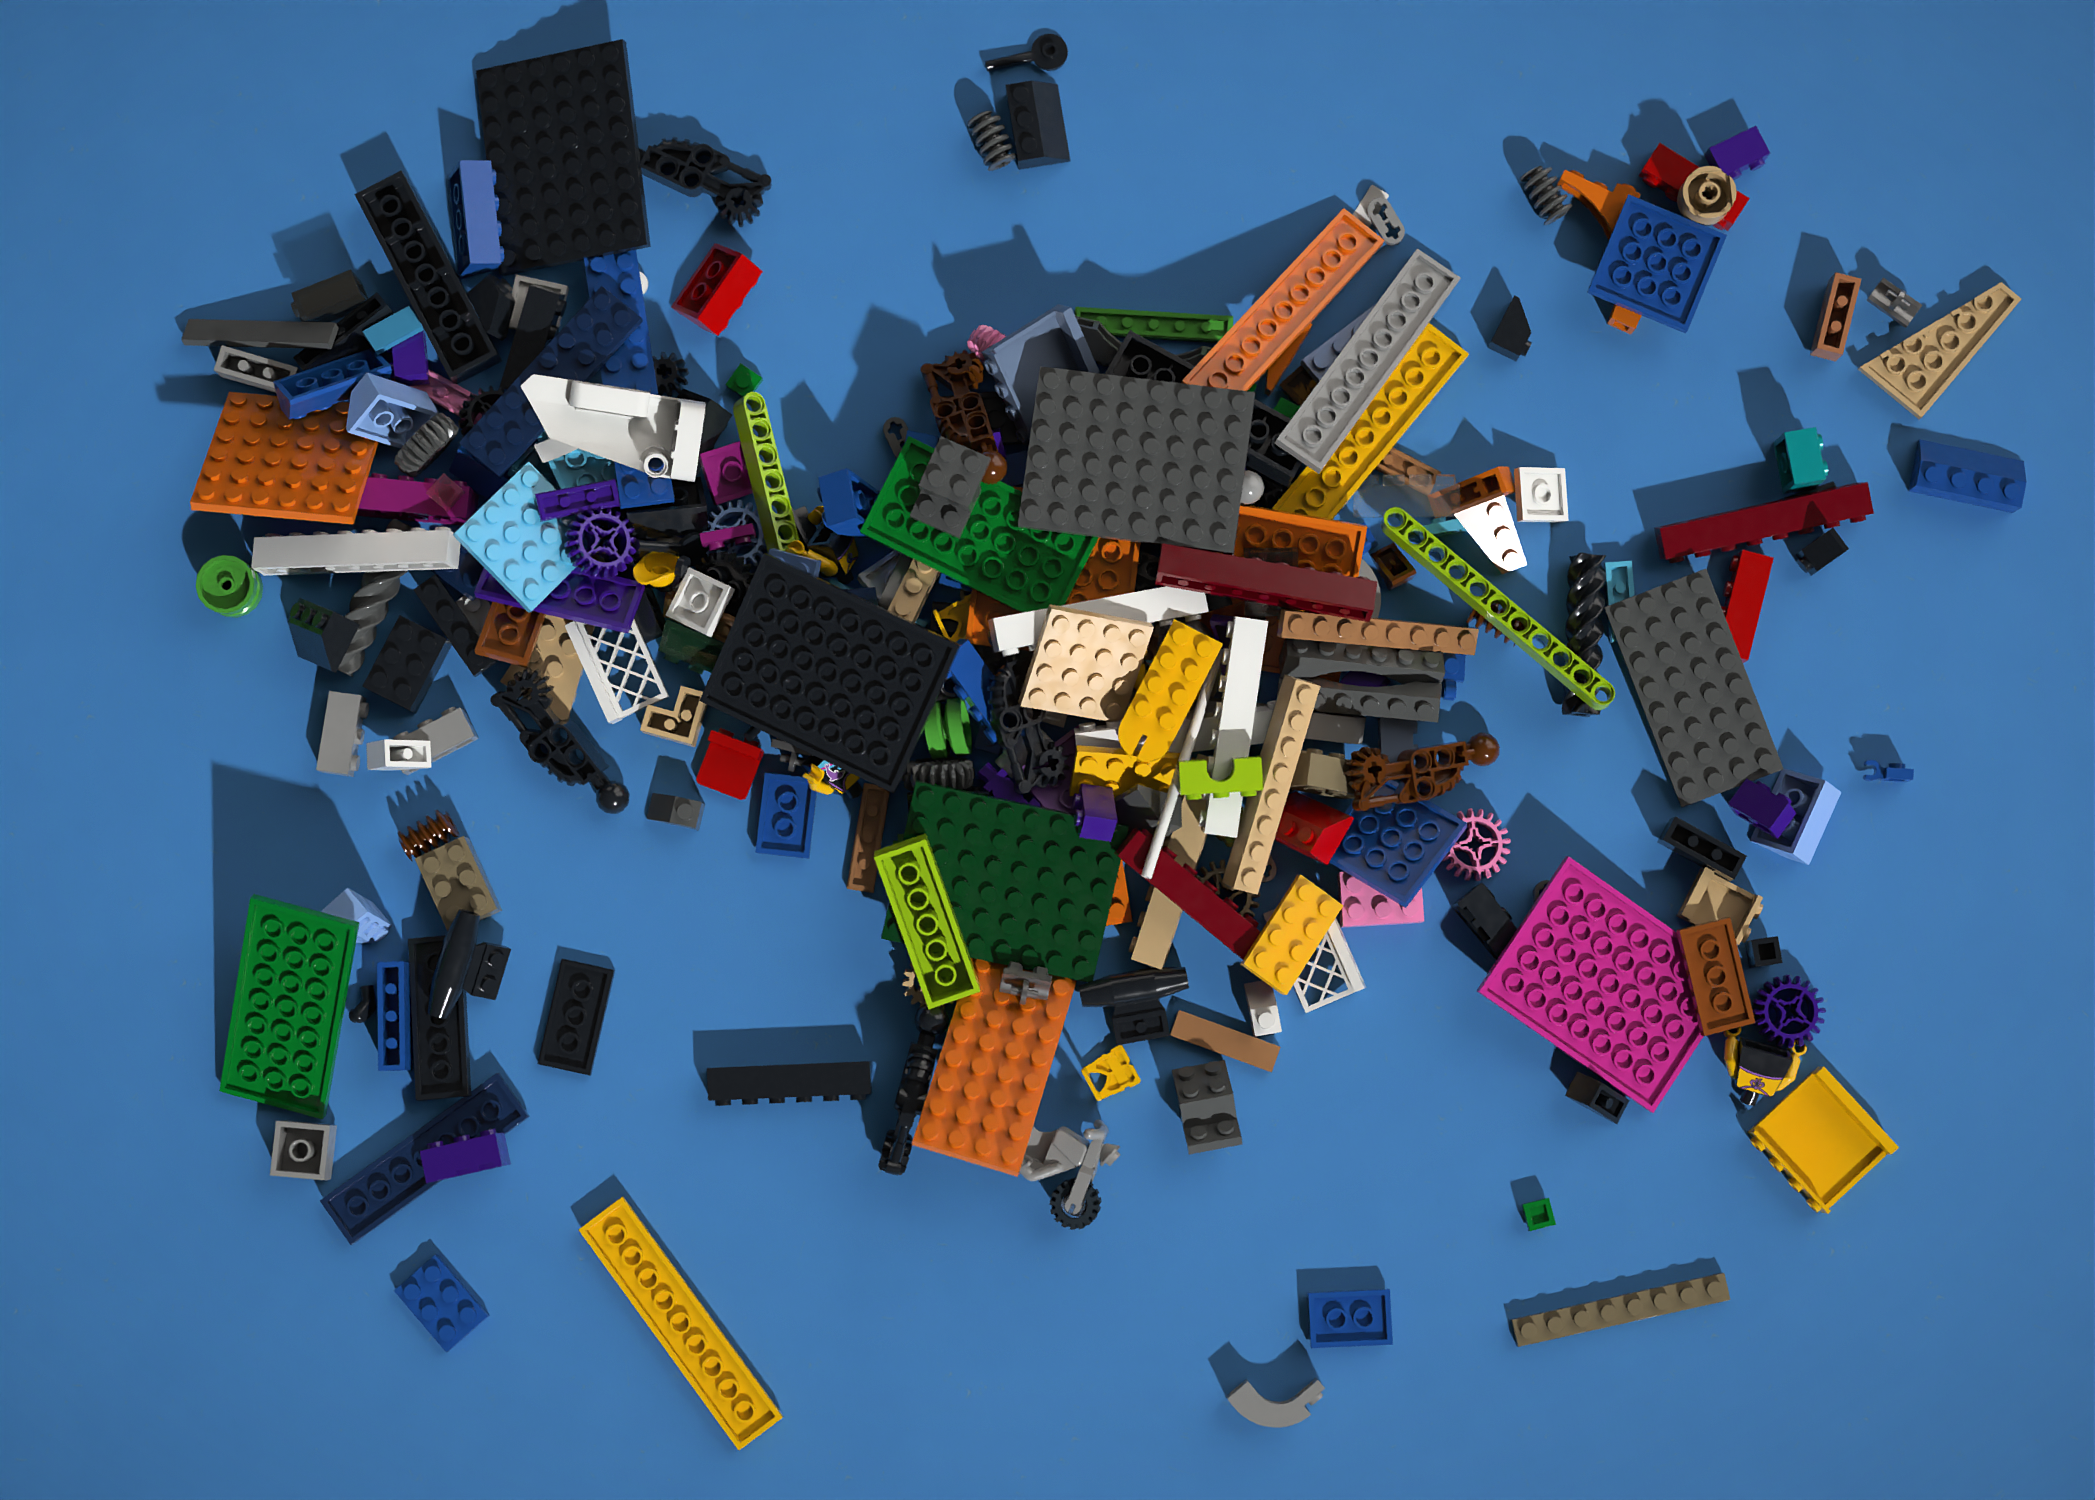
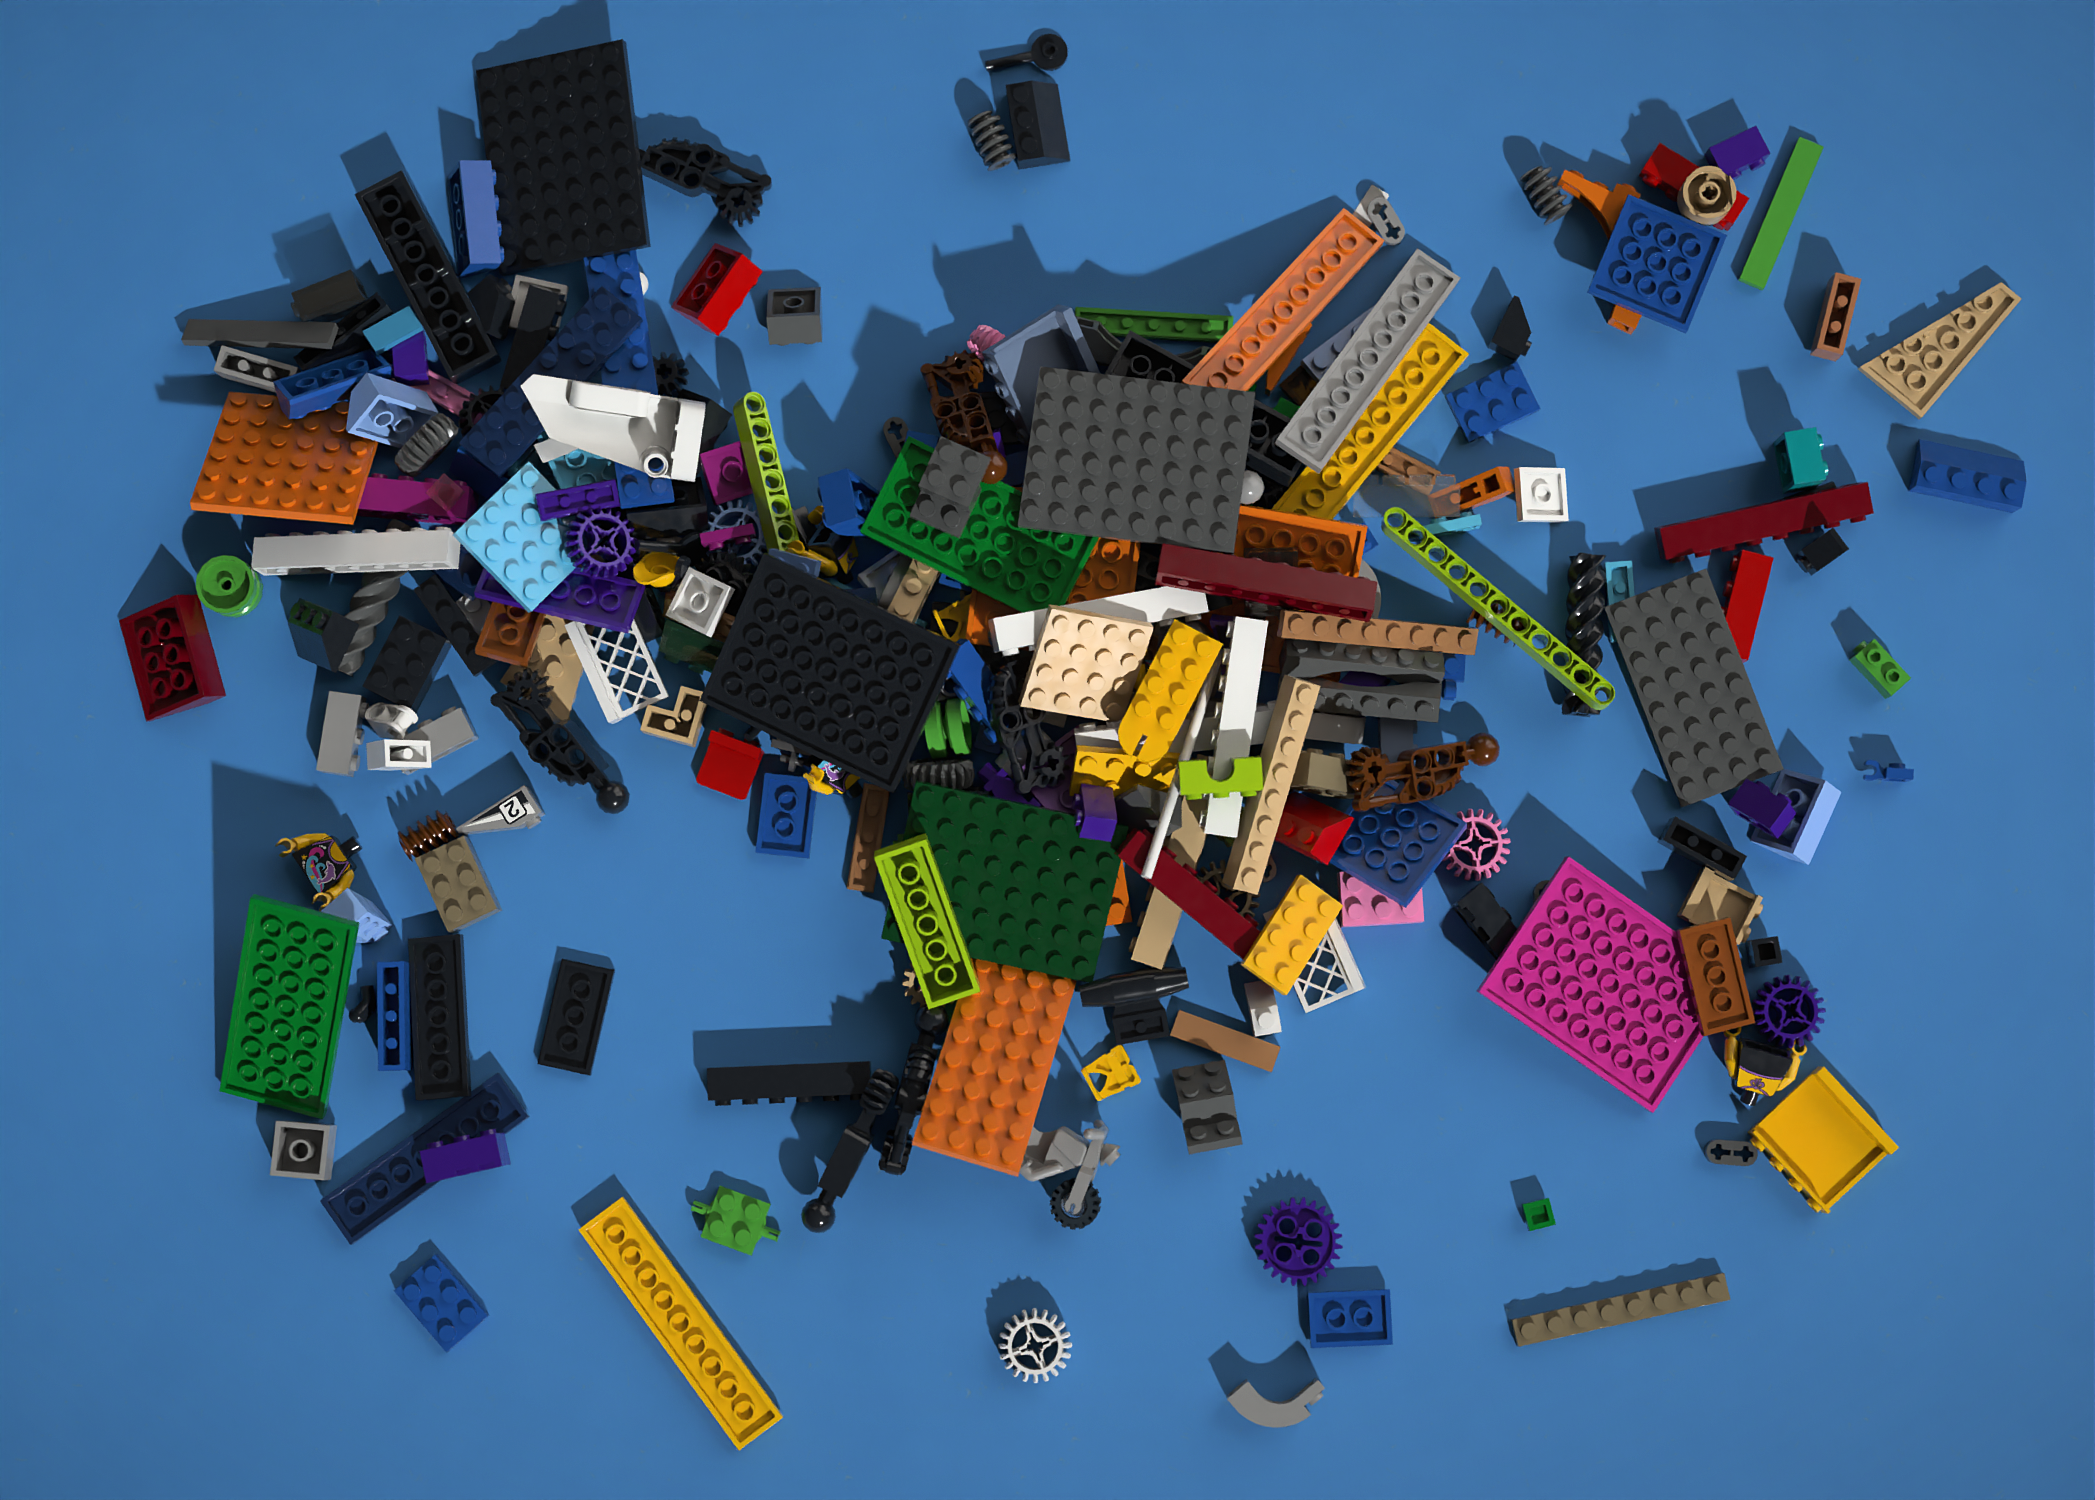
black plate [427,909,511,1019] -> none
dark grey slope [647,793,705,831] -> none
green plate [725,363,763,397] -> none
flat silver hips [999,962,1052,1005] -> none
reddish brown slope [1370,543,1416,591] -> none
wing [1452,491,1527,574] -> none
black slope [1565,1071,1629,1124] -> none
flat silver hips [1866,278,1922,328] -> none
none -> dark red slope [119,595,226,722]
none -> torso [275,833,363,912]
none -> white piece [365,702,418,740]
none -> slope [456,785,545,835]
none -> bright green plate [691,1186,781,1256]
none -> dark grey slope [766,287,823,346]
none -> black arm [801,1069,899,1233]
none -> white gear [998,1308,1072,1383]
none -> dark purple gear [1254,1197,1343,1286]
none -> blue plate [1445,362,1541,444]
none -> dark grey beam [1704,1139,1758,1166]
none -> bright green tile [1738,137,1824,291]
none -> bright green brick [1849,639,1911,699]

